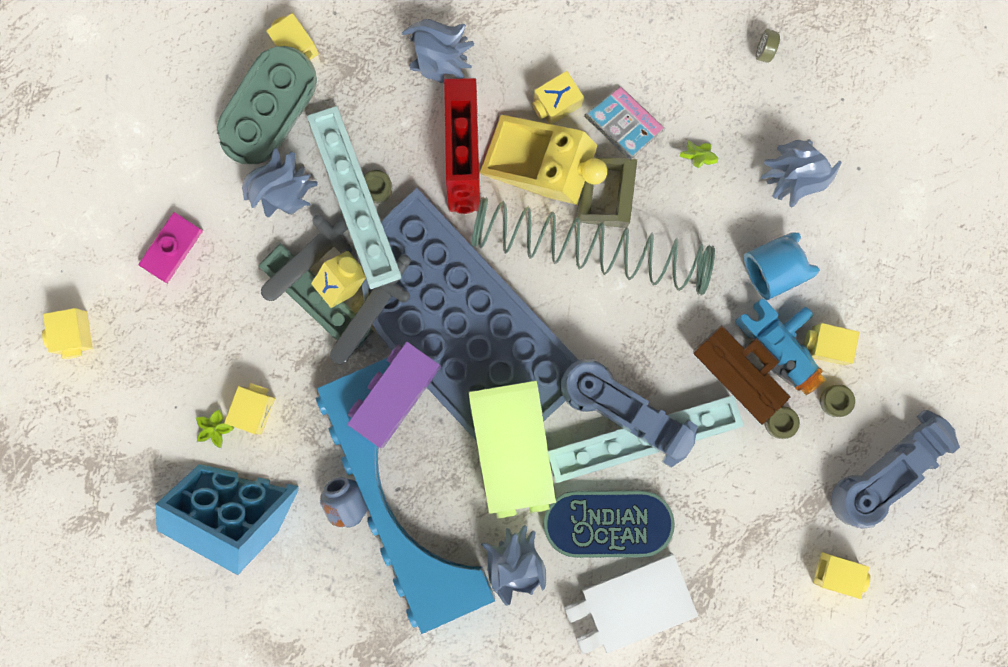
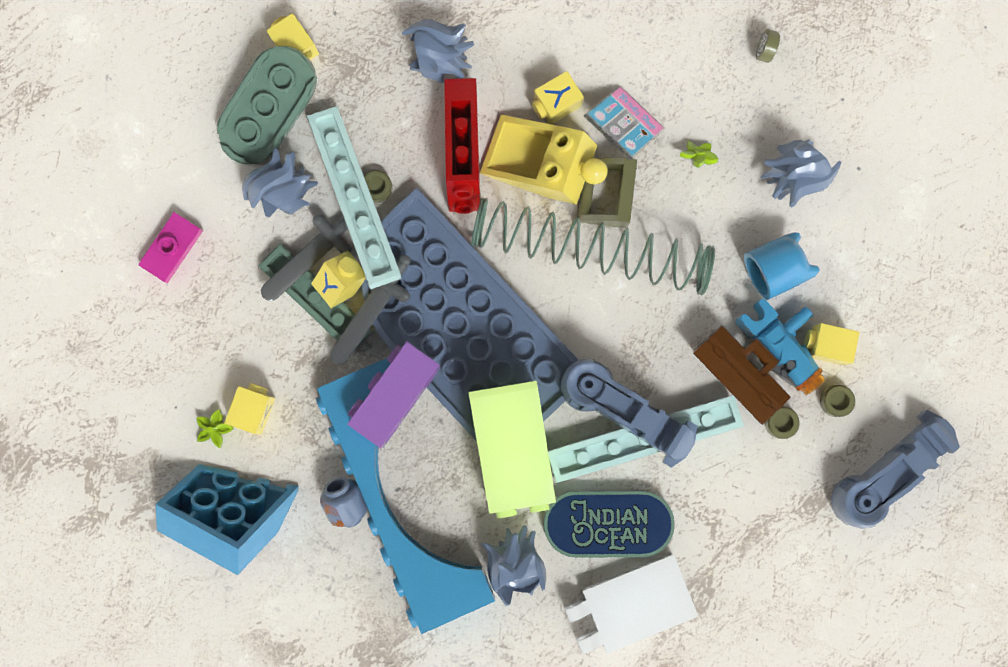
light yellow brick [42,308,93,359] -> none
light yellow brick [813,552,870,599] -> none

